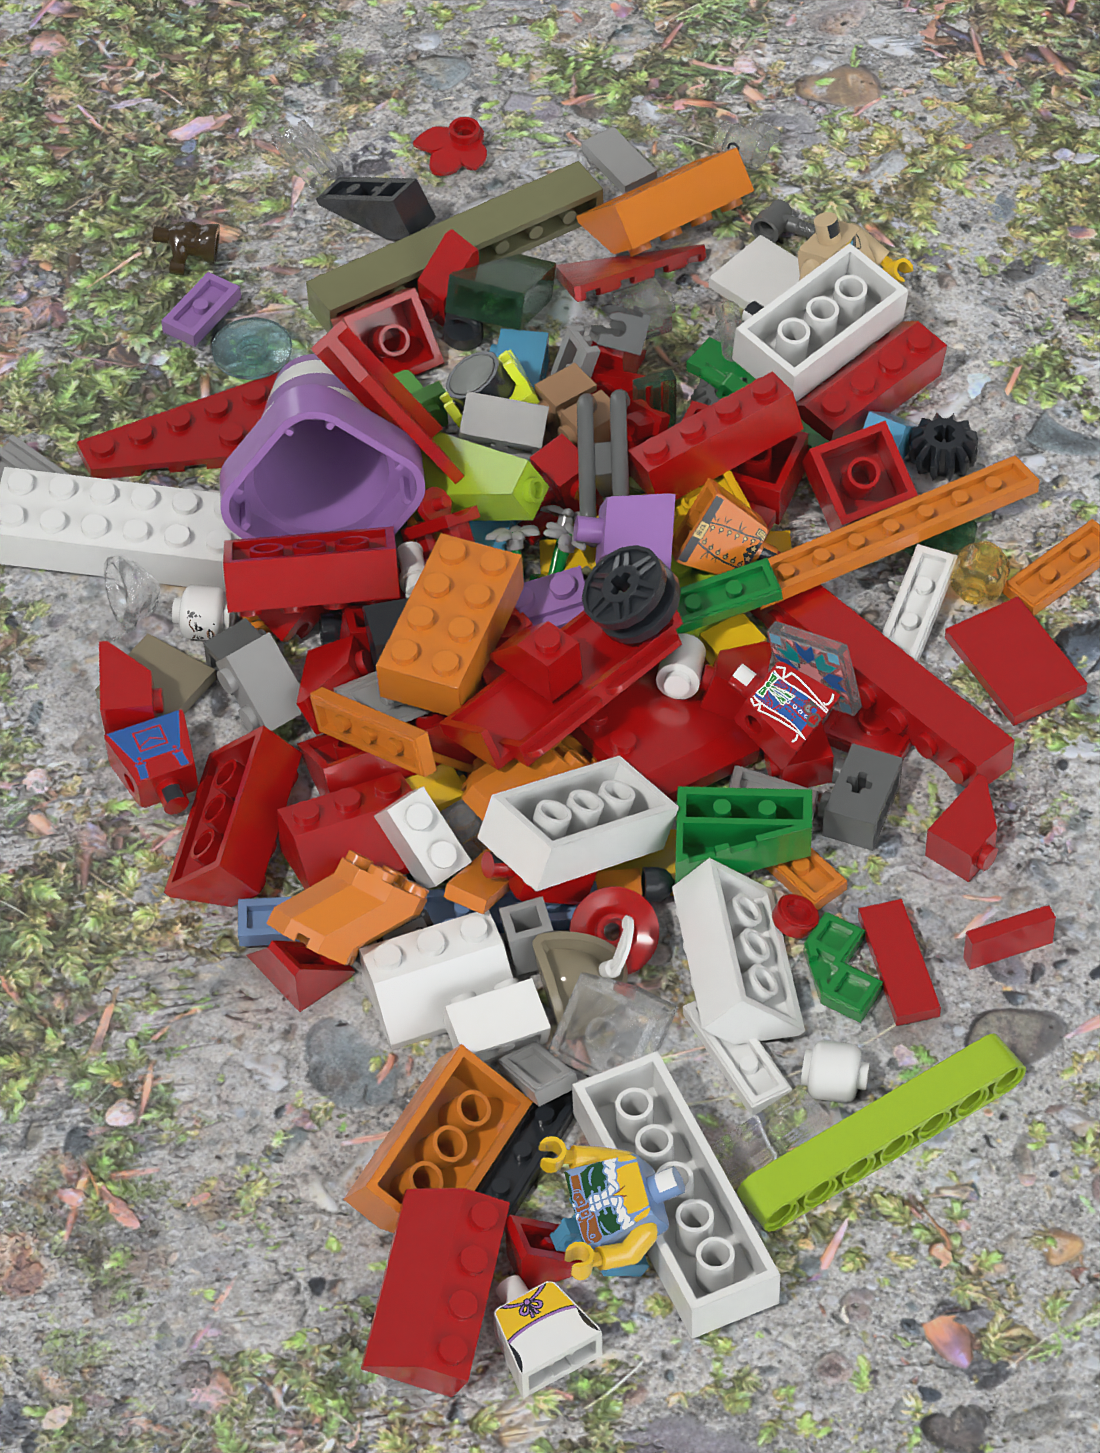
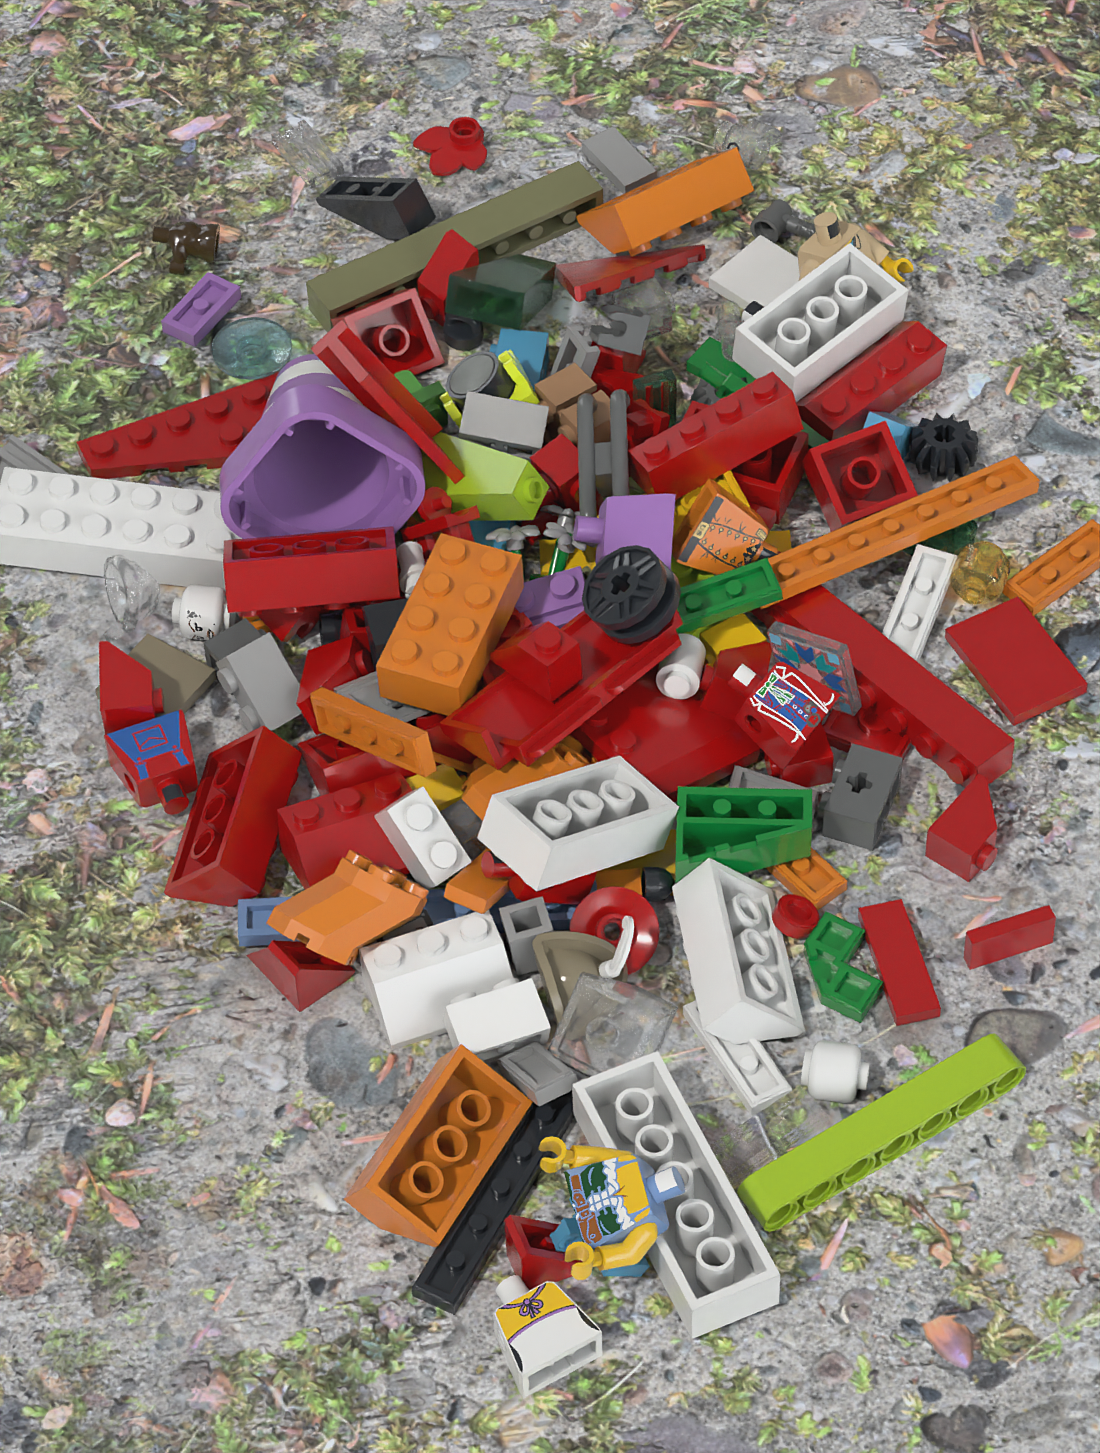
red slope [360,1188,510,1398] -> none

